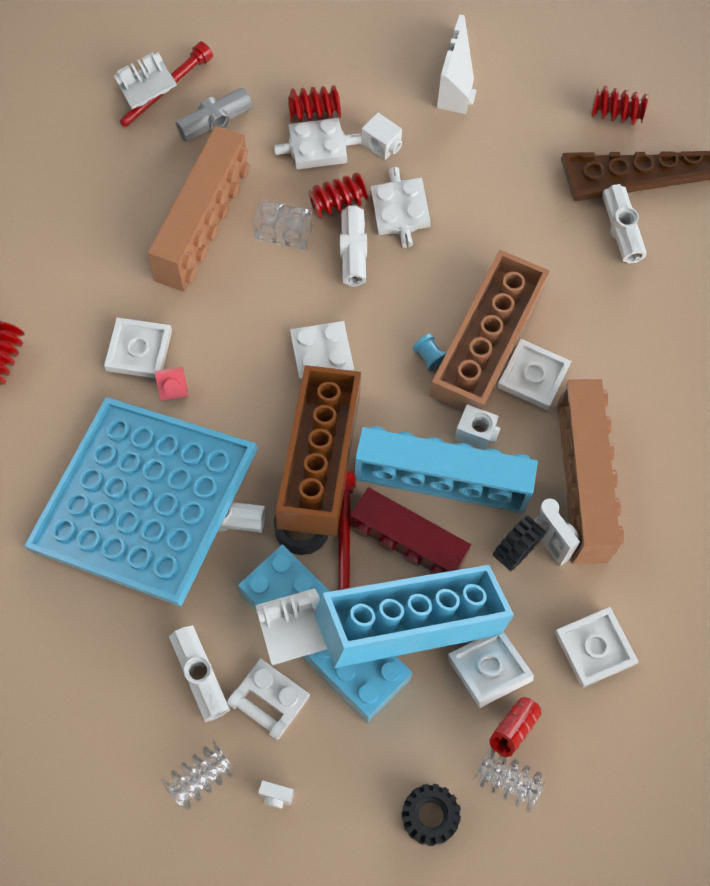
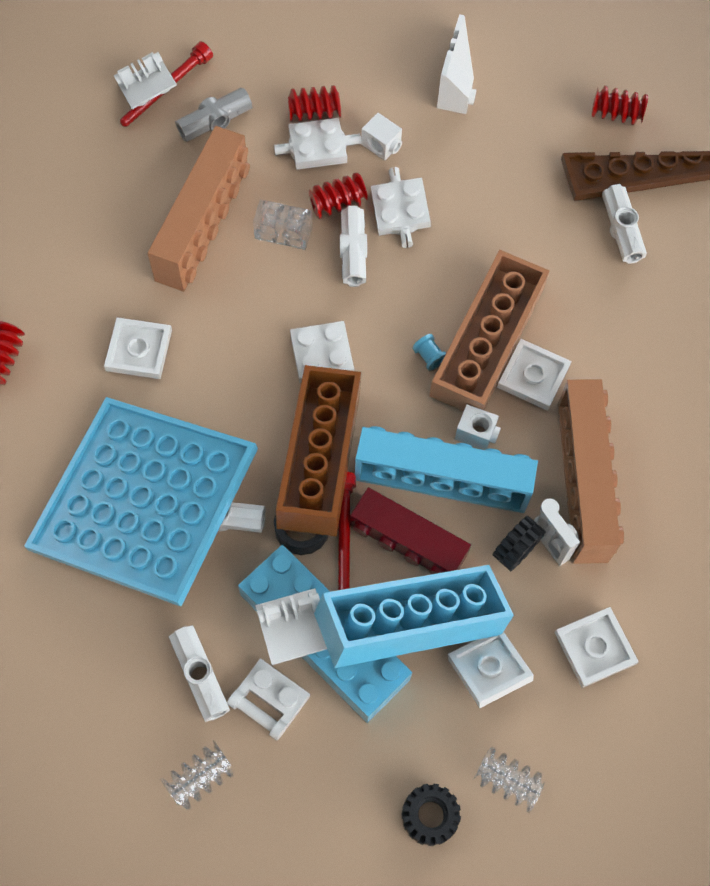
coral plate [155,367,188,401] -> none
white plate [258,780,294,809] -> none
red axle [489,697,542,757] -> none

